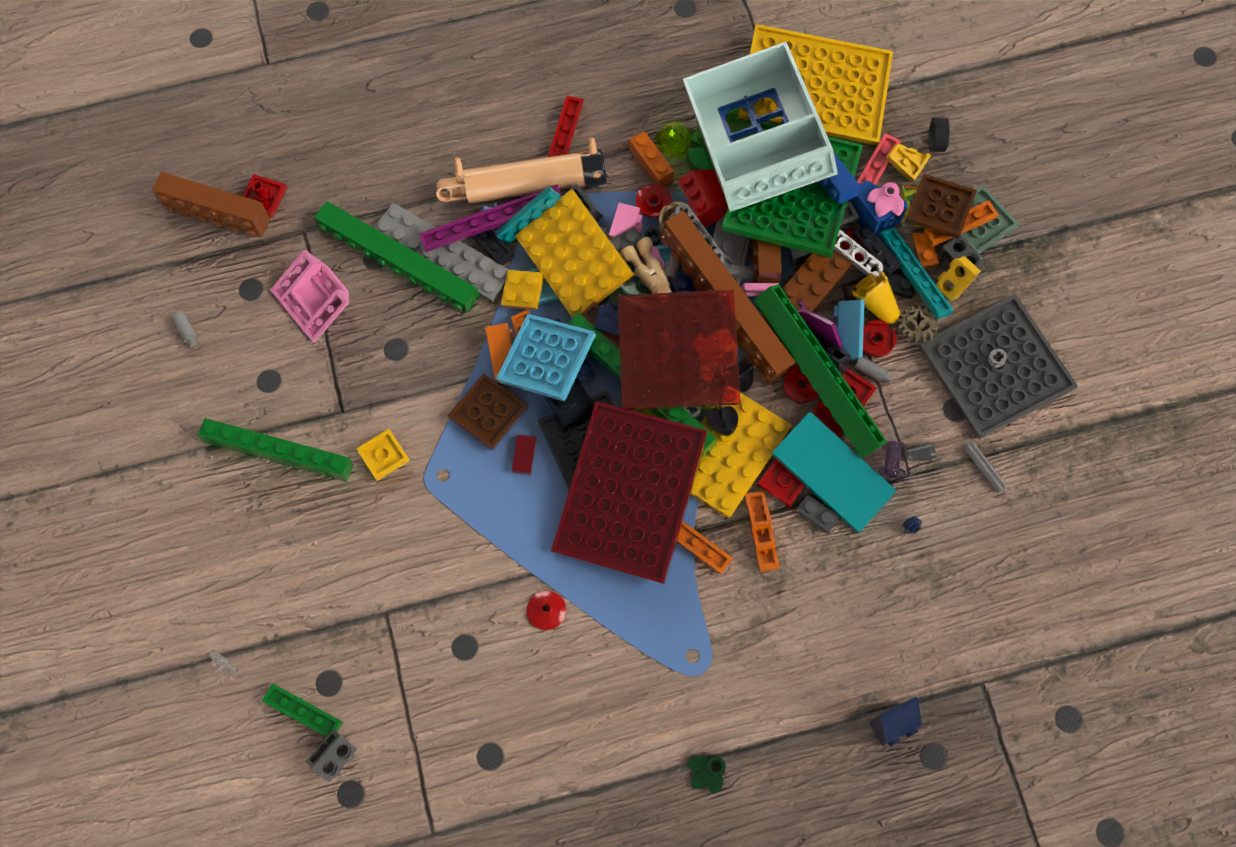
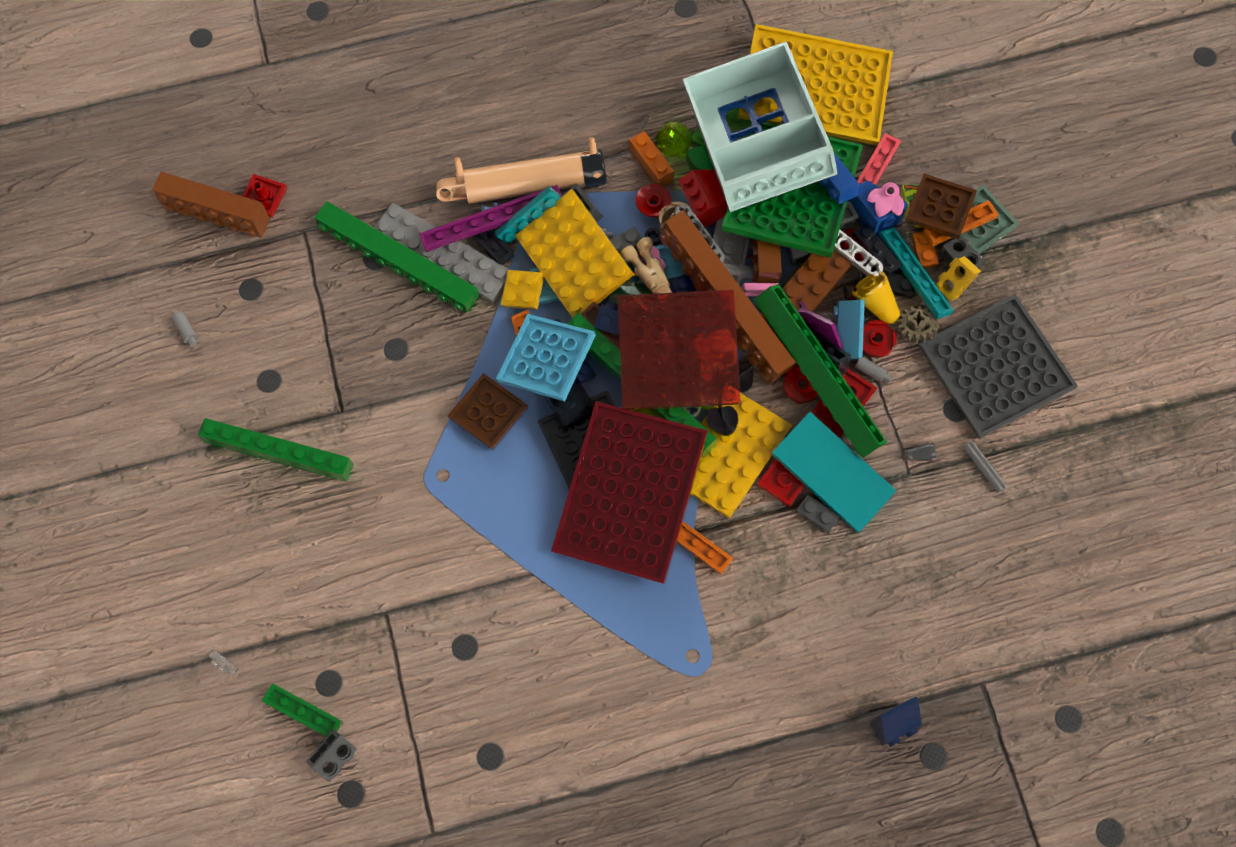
bright pink slope [270,250,349,342] -> none
yellow plate [356,429,410,481] -> none
orange brick [485,323,515,385] -> none
dark red tile [512,434,537,475] -> none
red dish [527,591,566,630] -> none
red plate [548,95,584,157] -> none
bright pink slope [609,203,643,240] -> none
light grey cylinder [664,254,681,282] -> none
dark green plate [687,755,726,794] -> none
orange slope [745,491,780,572] -> none
clear purple hose [878,441,908,478] -> none
yellow wing [885,144,931,182] -> none
dark blue plate [903,516,922,534] -> none
black tyre [928,117,950,152] -> none
light grey bush [988,349,1007,368] -> none

